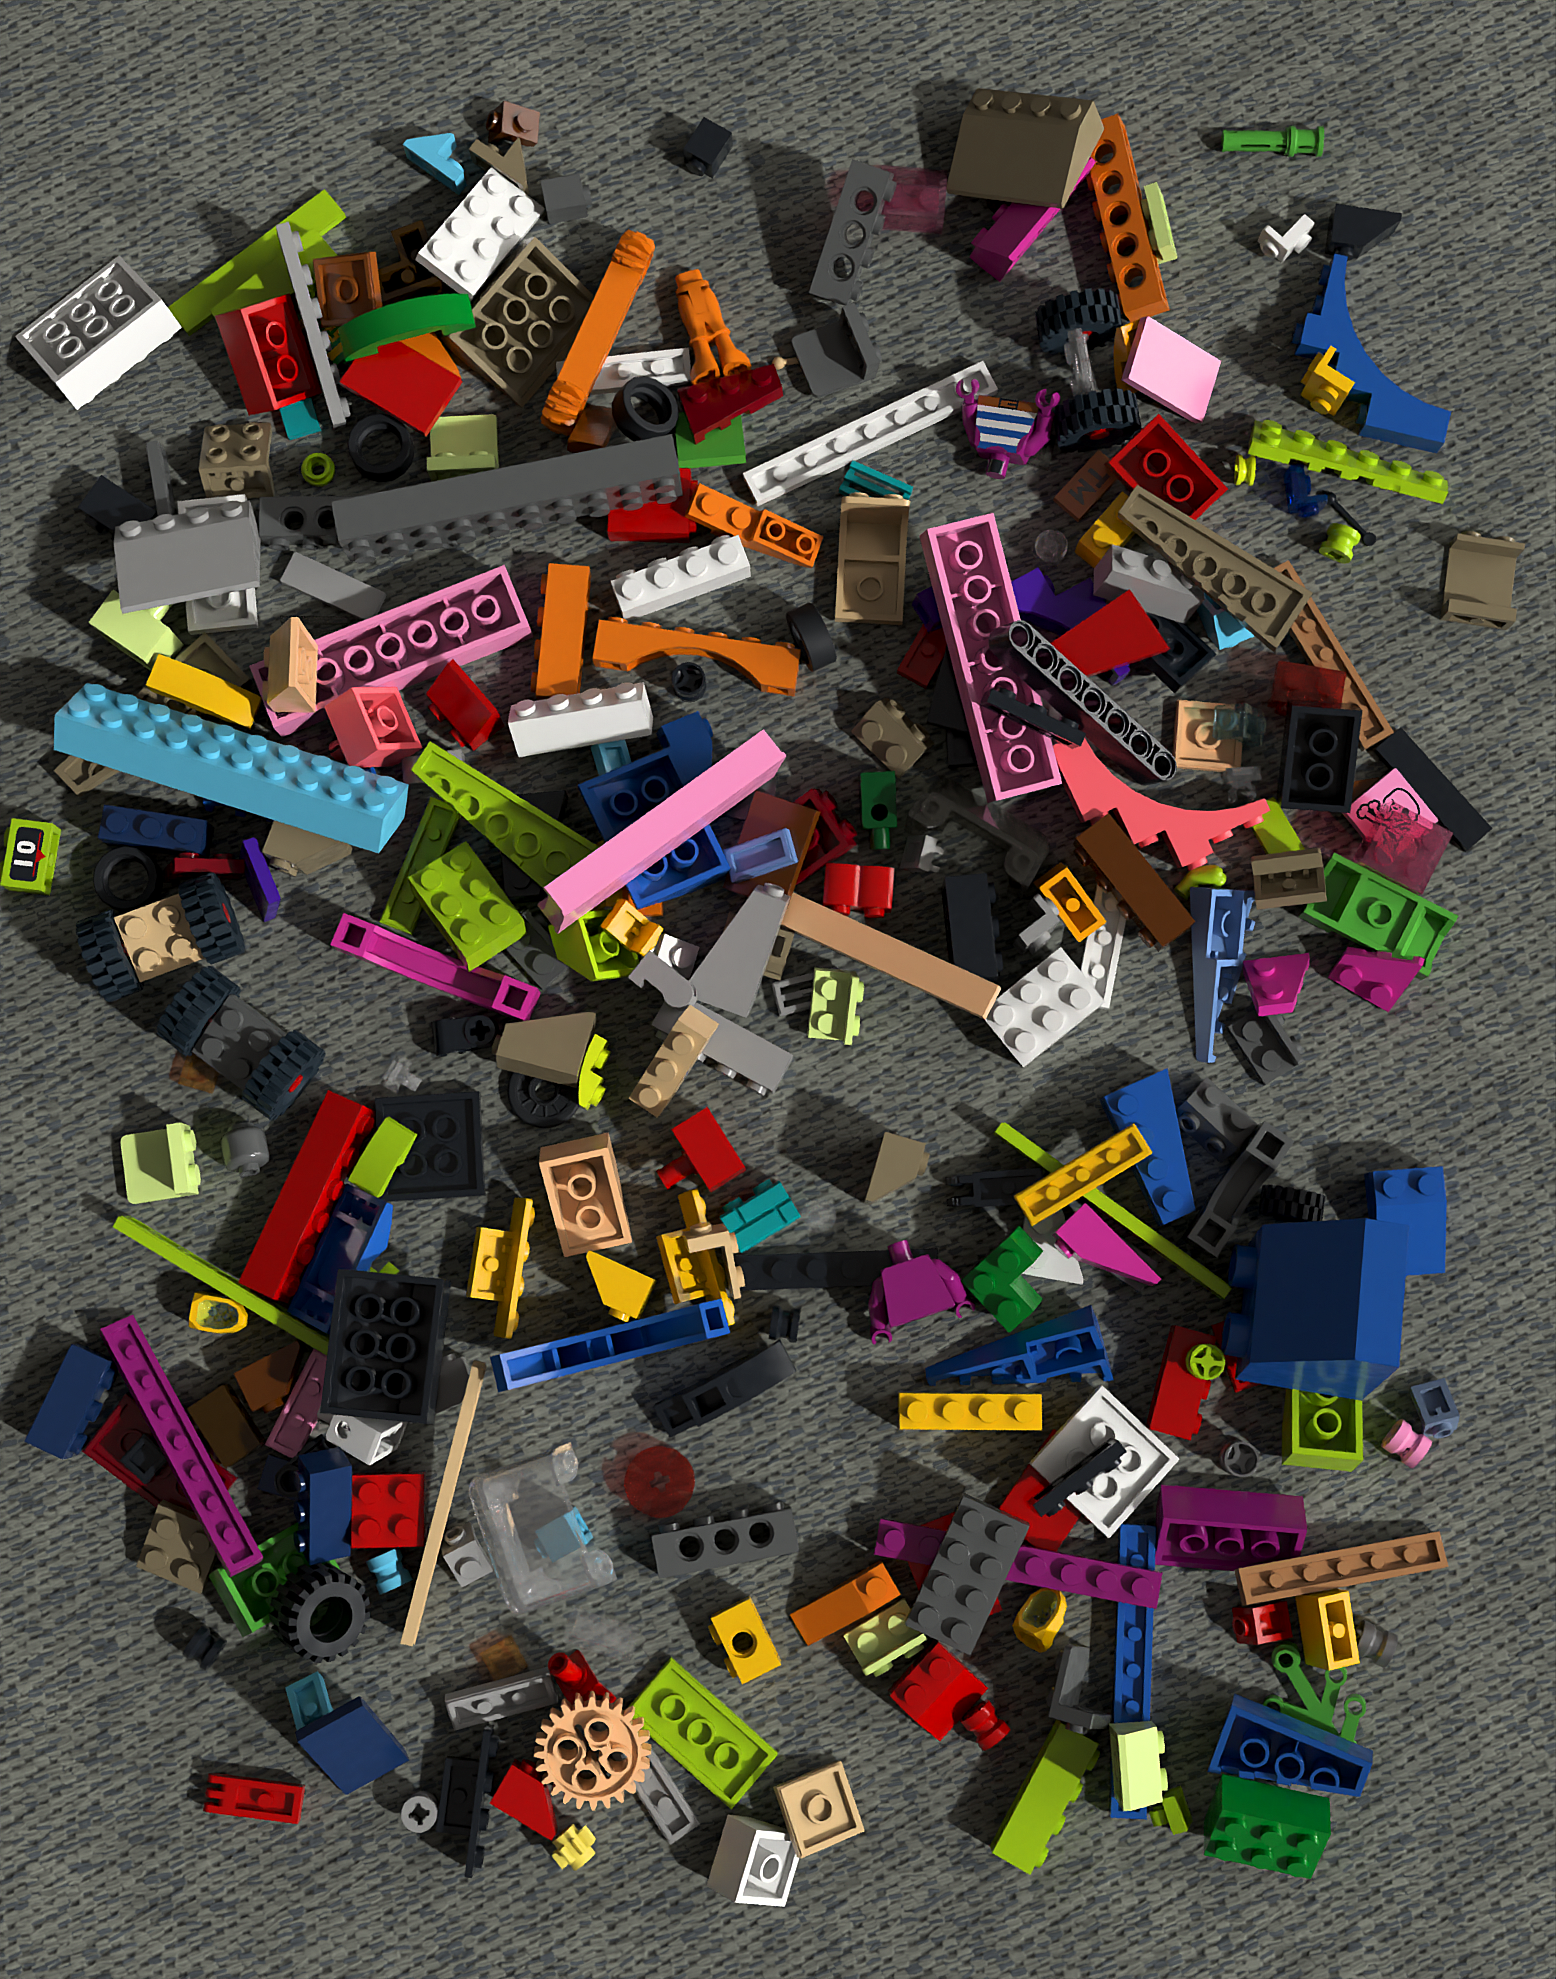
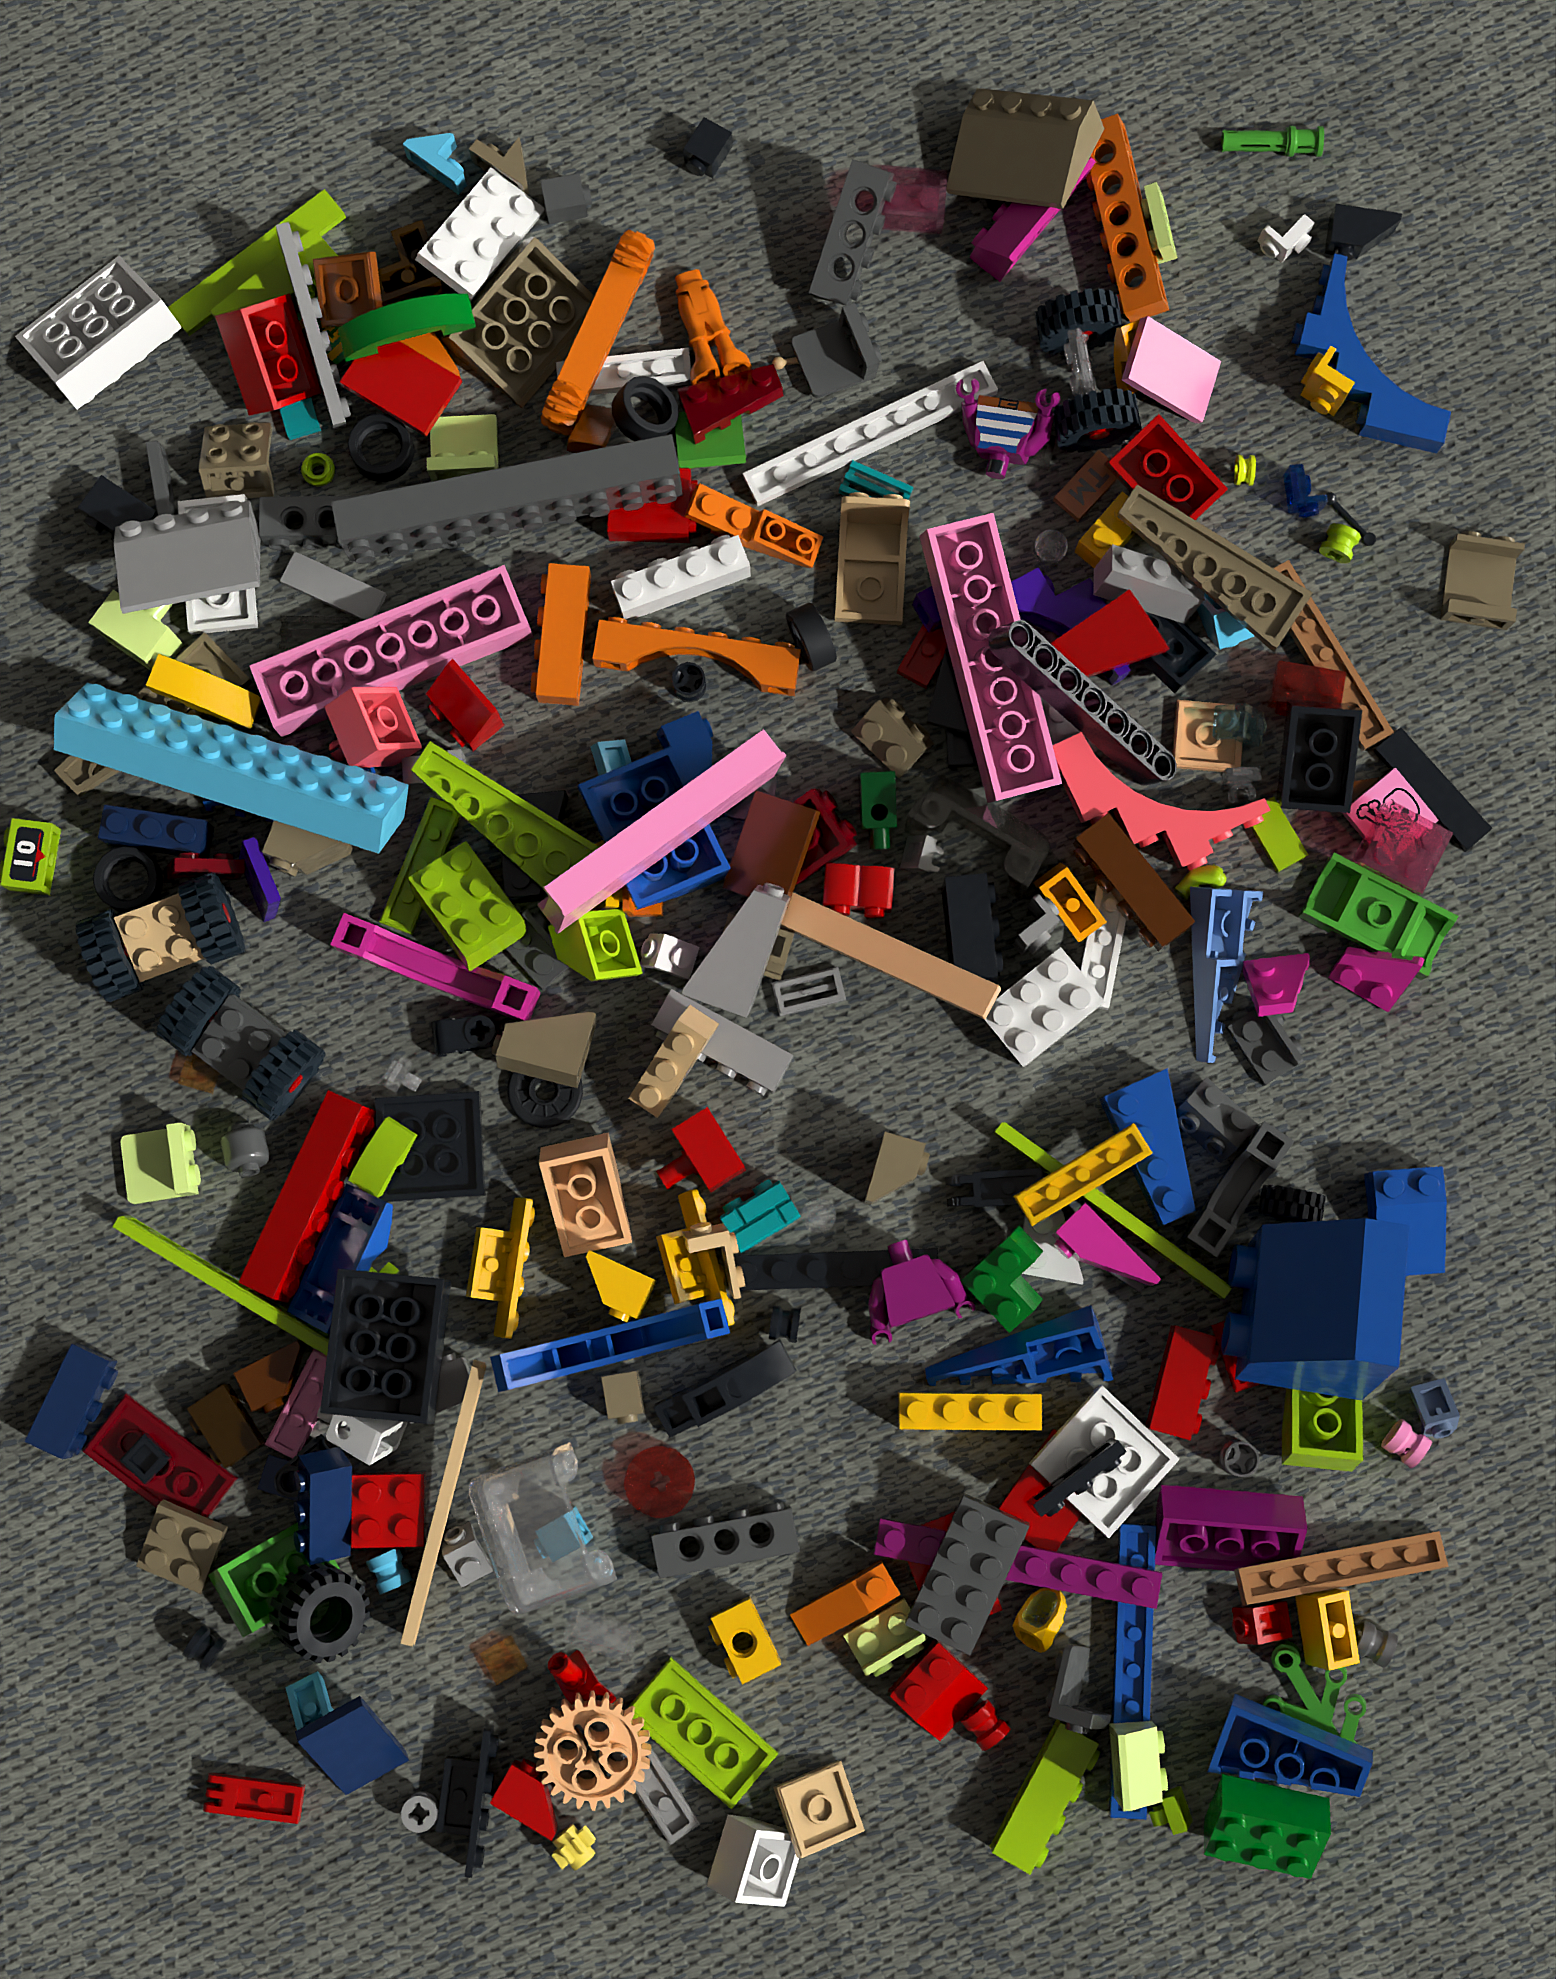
magenta plate [100,1315,263,1578] -> none
rock [189,1291,248,1333] -> none
light nougat slope [262,617,318,713] -> none
light grey tile [445,1667,558,1731] -> none
bracket [486,101,540,147] -> none
white brick [508,682,653,757] -> none
neon yellow slope [578,1034,611,1110] -> none
yellow bracket [600,899,663,956] -> none
light grey leg [628,950,698,1011] -> none
medium blue tile [723,828,798,884] -> none
yellowish green bracket [807,967,864,1045] -> none
black plate [979,687,1086,749] -> none
lime wheel [1185,1344,1225,1380] -> none
lime wing [1248,420,1448,504] -> none
dark tan bracket [1251,848,1327,910] -> none
none -> dark tan brick [601,1370,645,1425]

